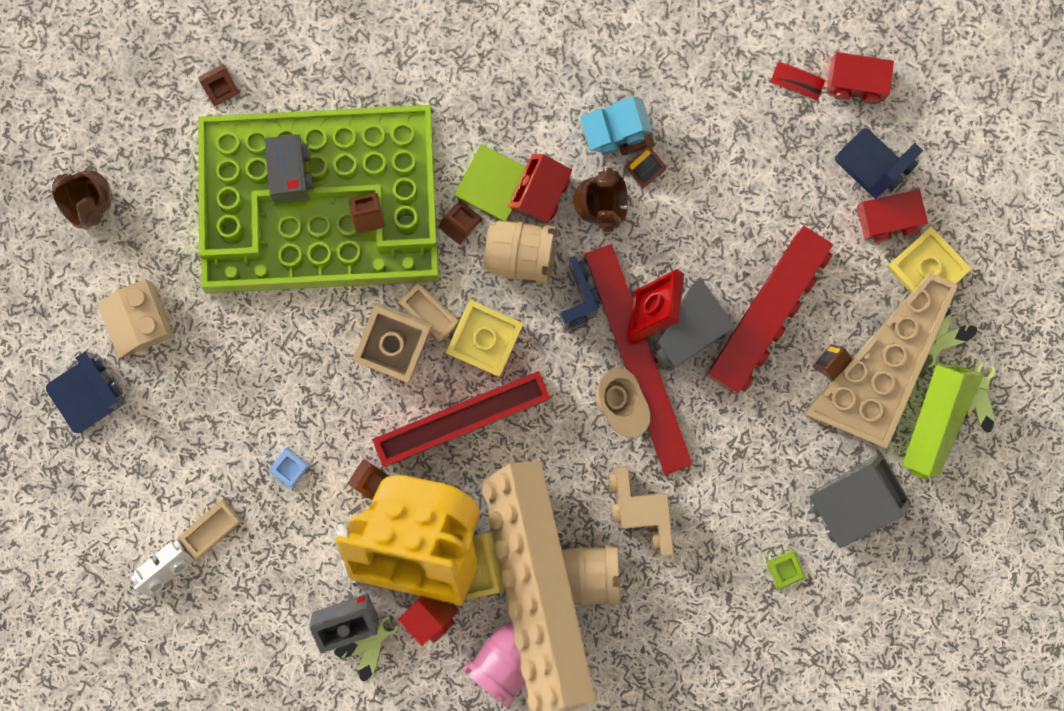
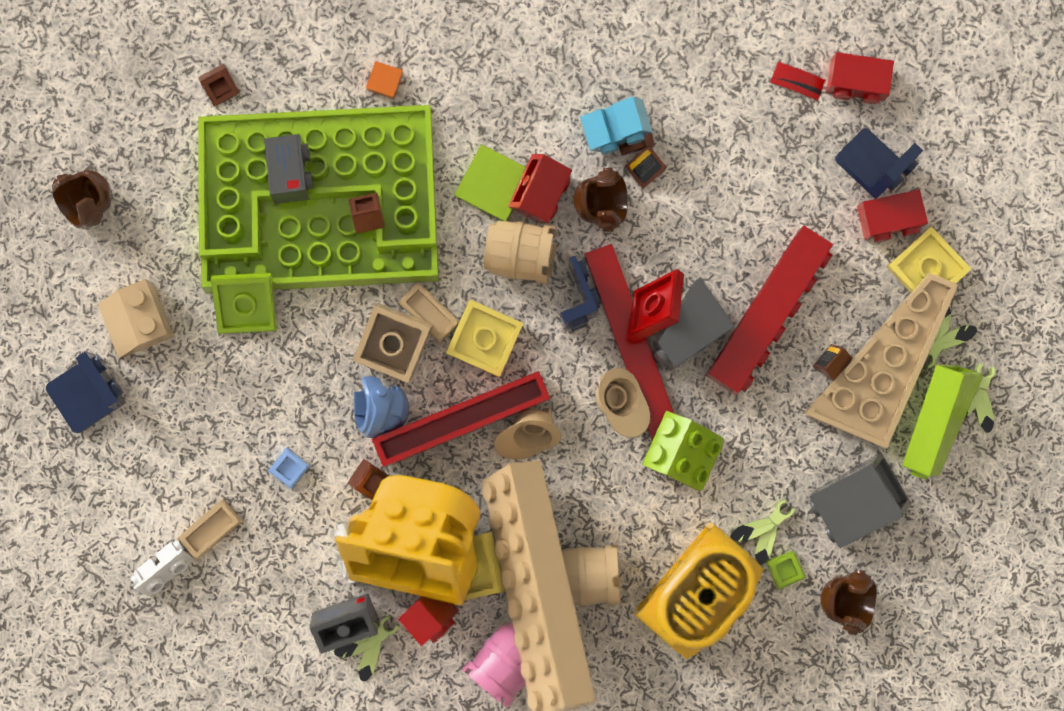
copper slope [438,200,483,245] -> none
tan bracket [608,466,673,556] -> none
none -> lime tile [211,273,278,334]
none -> medium blue helmet [354,376,409,439]
none -> orange tile [366,61,403,99]
none -> tan piece [494,408,561,460]
none -> yellow brick [632,522,764,660]
none -> lime bracket [642,411,724,491]
none -> yellowish green piece [730,499,795,565]
none -> reddish brown helmet [821,570,877,635]

